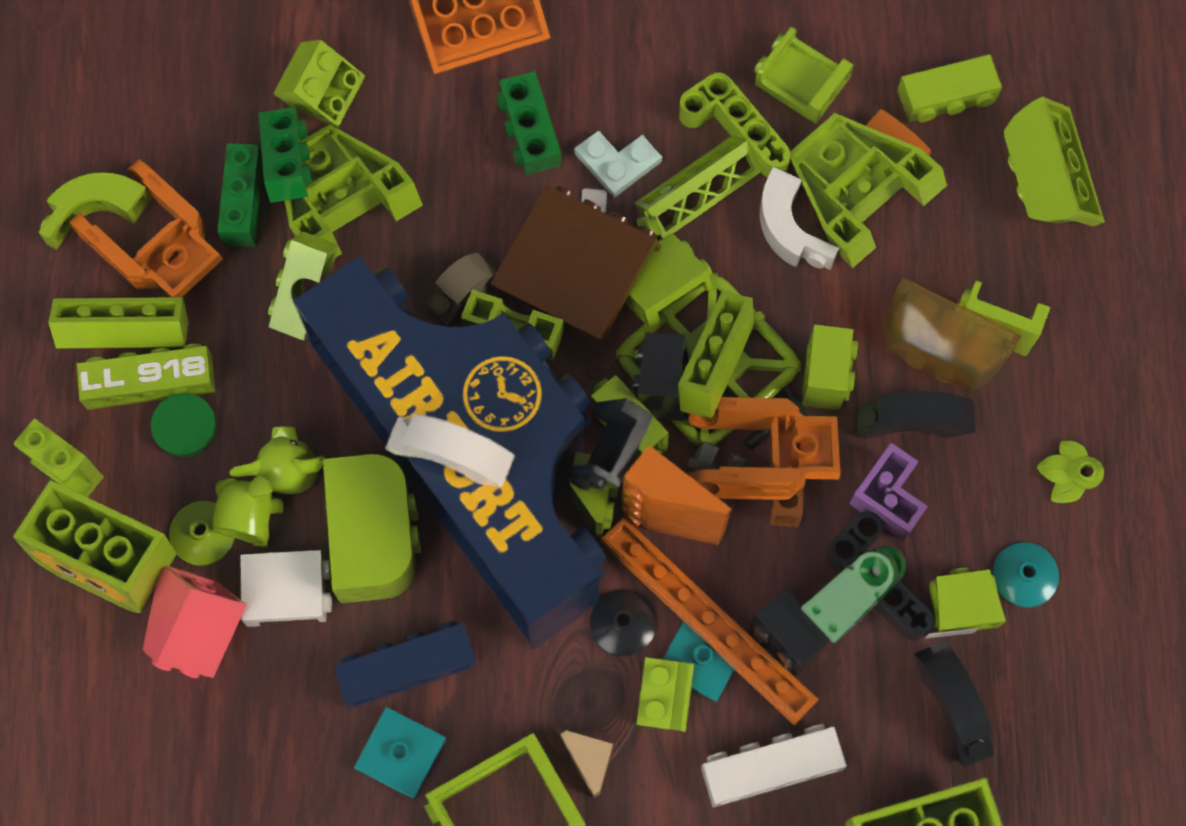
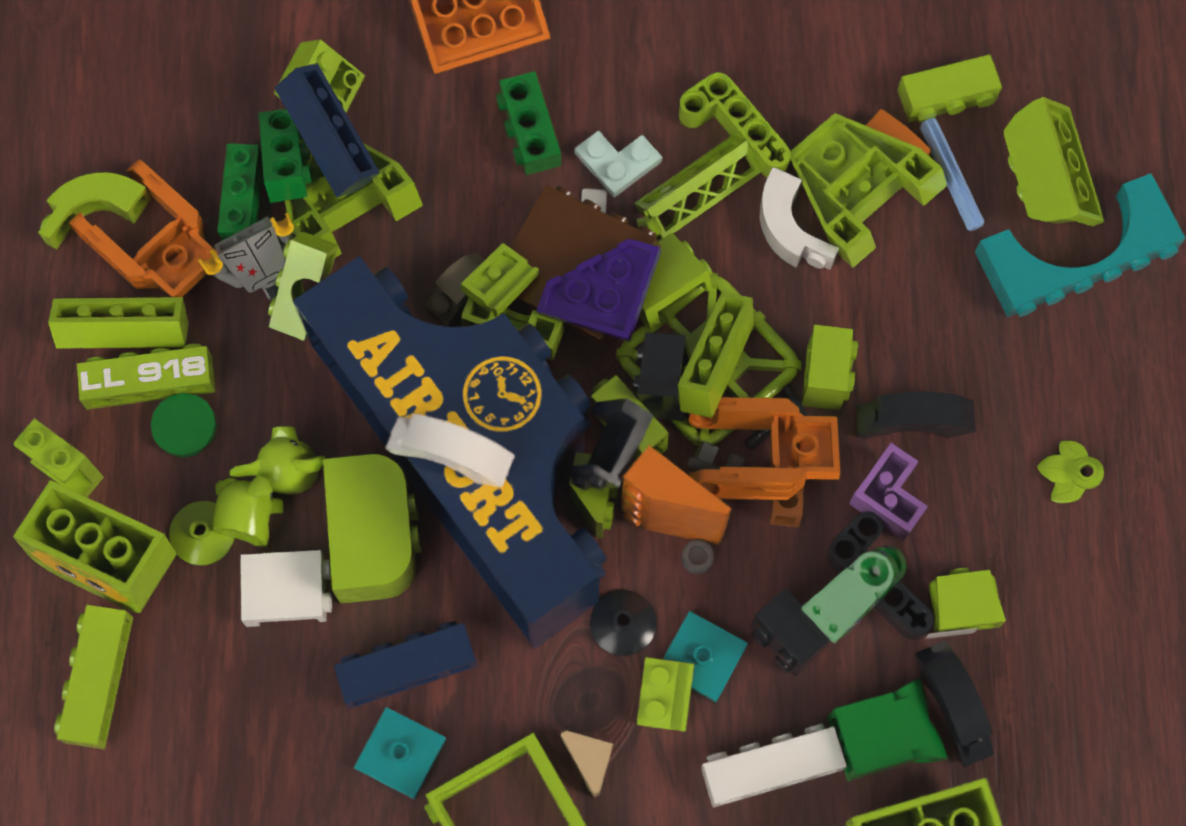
coral slope [142,566,247,678] -> none
orange tile [600,517,818,725] -> none
lime panel [754,27,853,124] -> none
clear yellow windscreen [883,278,1021,391] -> none
lime panel [953,280,1051,357] -> none
teal dish [992,542,1059,608] -> none
none -> lime brick [55,605,133,749]
none -> light grey torso [198,212,294,299]
none -> dark blue brick [275,63,380,197]
none -> lime plate [460,243,539,317]
none -> dark purple plate [536,239,661,342]
none -> dark grey tile [681,540,714,574]
none -> green piece [826,678,948,781]
none -> light blue axle [920,118,984,231]
none -> teal arch [975,173,1186,318]

